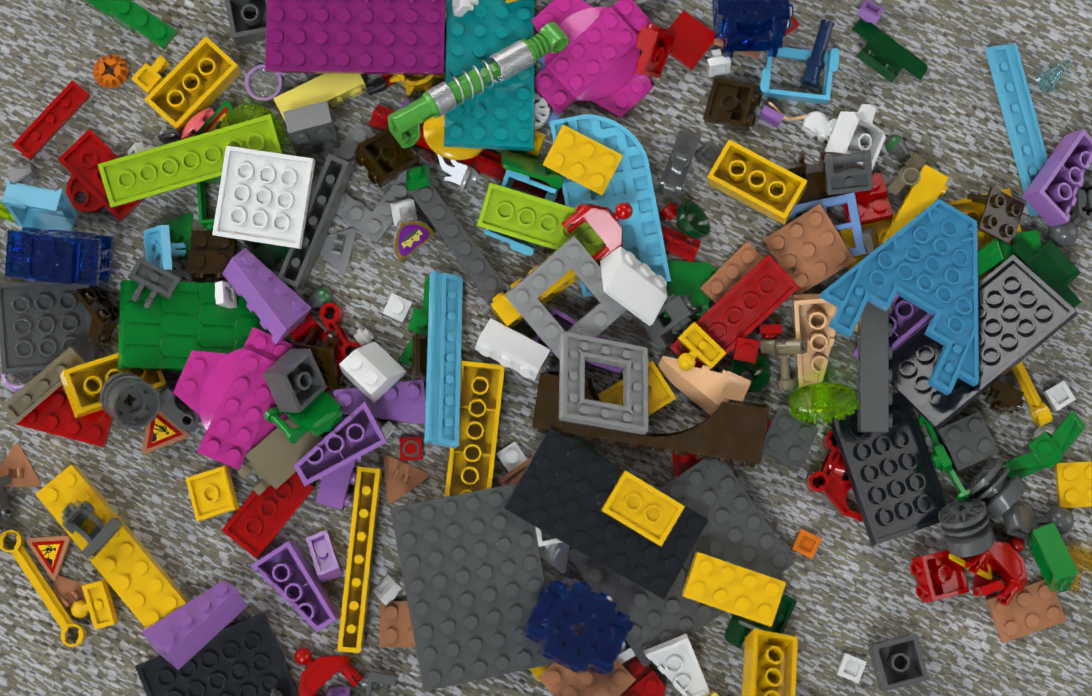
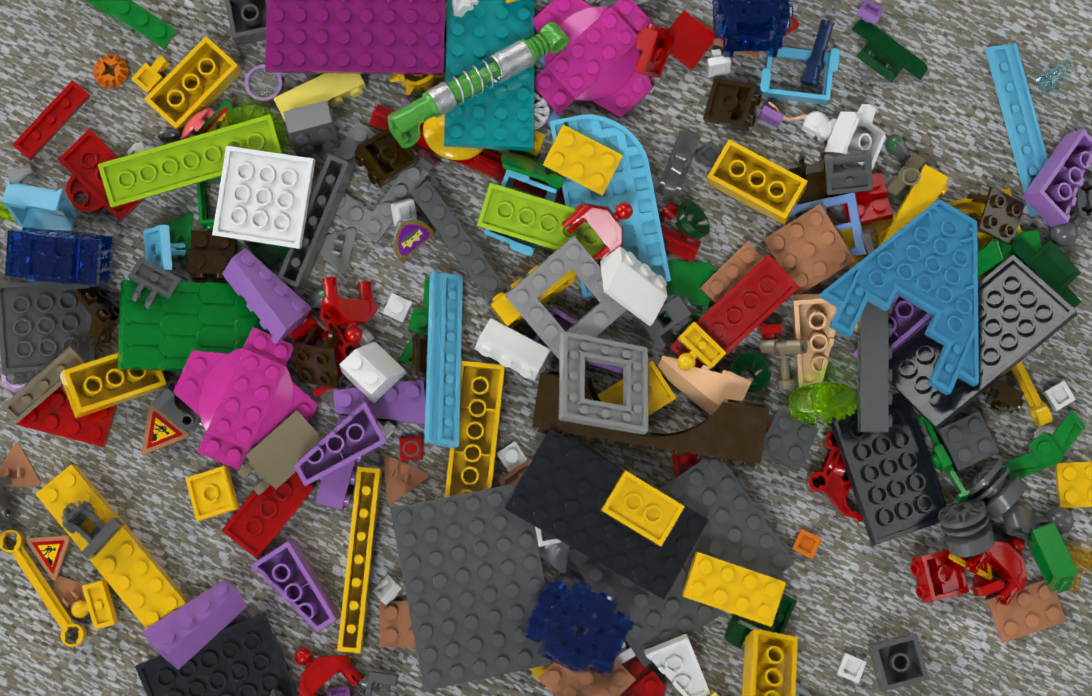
dark grey wheel [100,372,160,429] -> none
white plate [215,281,237,309] -> none
dark grey brick [262,349,327,413] -> none
green piece [264,391,343,444] -> none
medium lavender plate [306,530,344,583] -> none
black arm [366,74,395,96] -> none
green plate [406,165,430,191] -> none
piece [437,154,479,193] -> none
red plate [732,336,760,363] -> none
none -> red connector [322,276,378,344]

